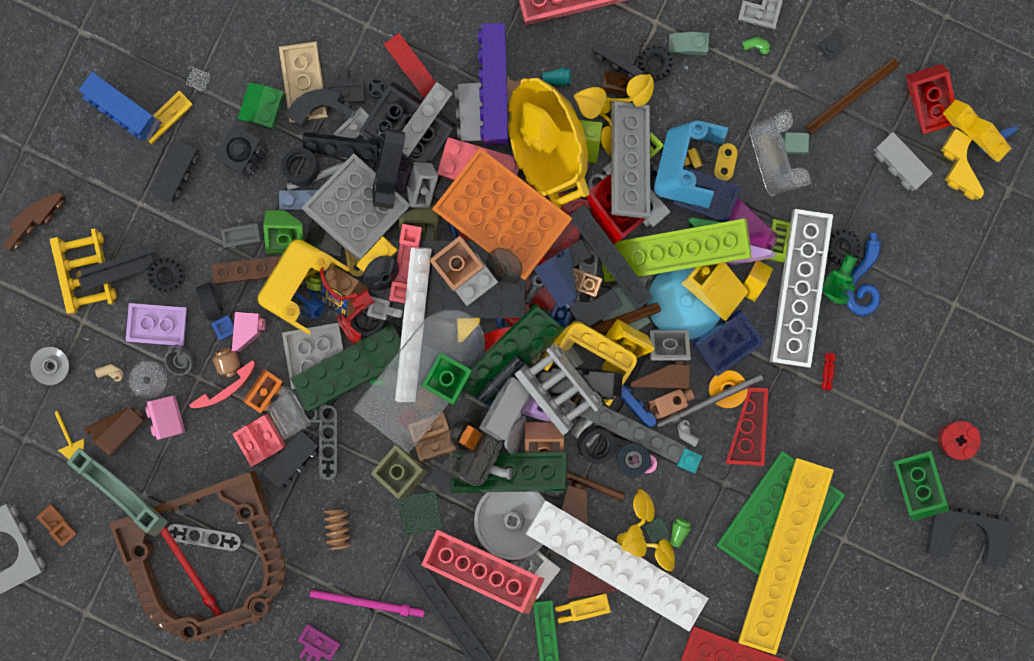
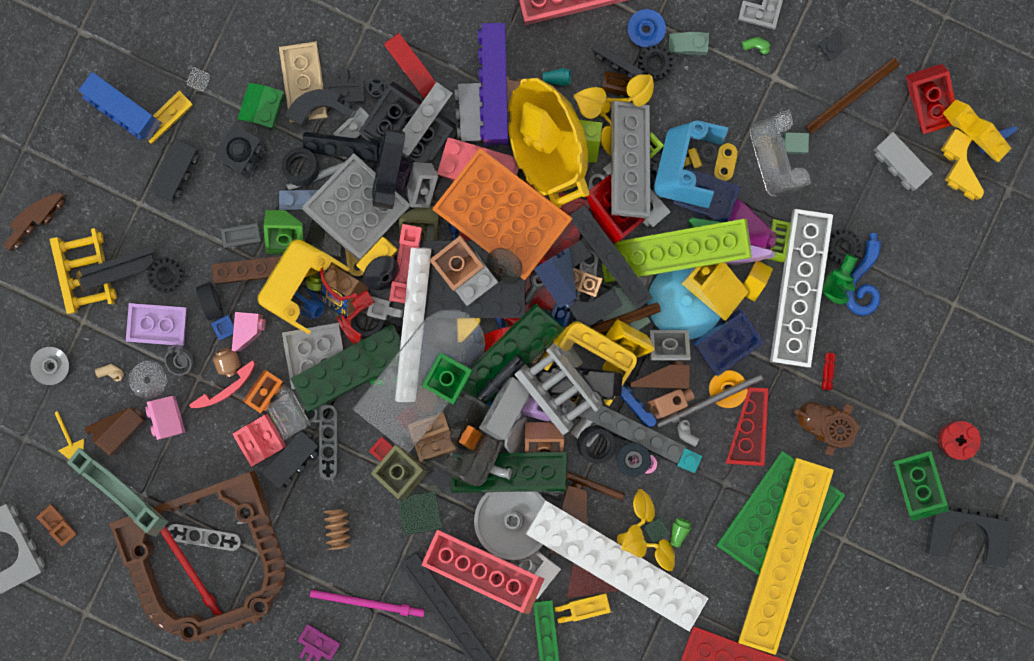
none -> red plate [369,437,393,462]
none -> blue dish [628,9,666,48]
none -> reddish brown helmet [794,402,860,456]

